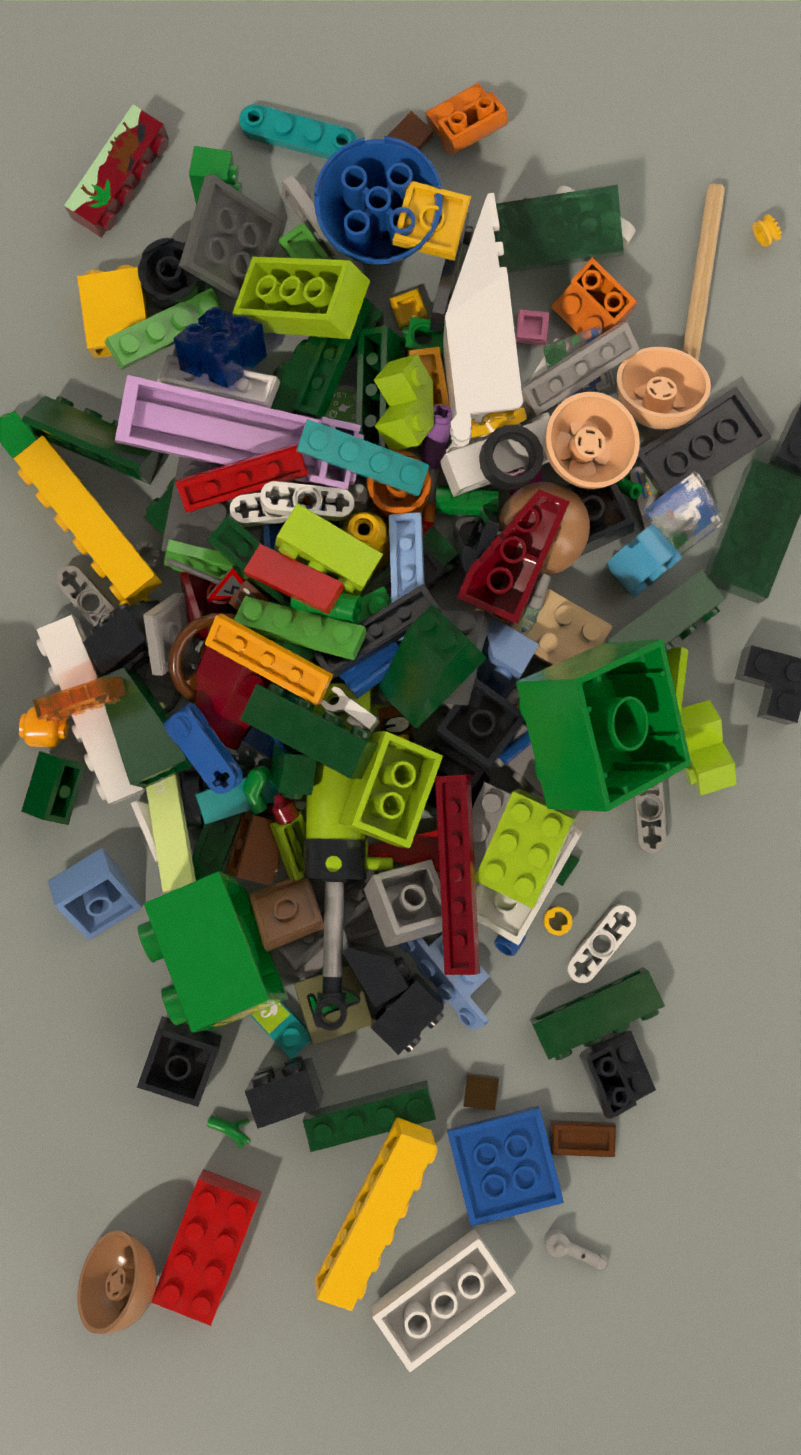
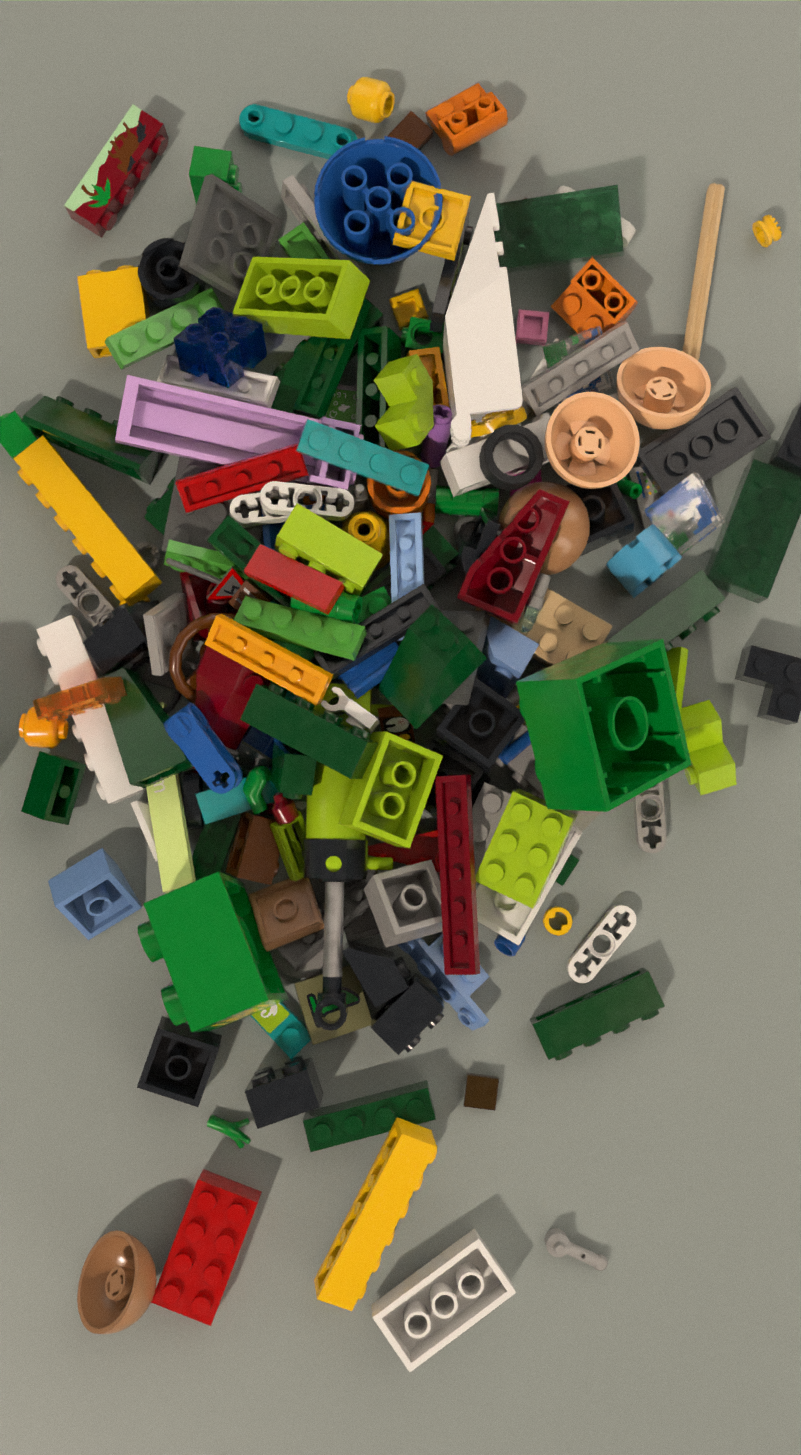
blue plate [447,1106,564,1227] -> none
reddish brown tile [551,1120,616,1157] -> none
black brick [579,1031,656,1119] -> none
none -> yellow head [347,77,395,123]

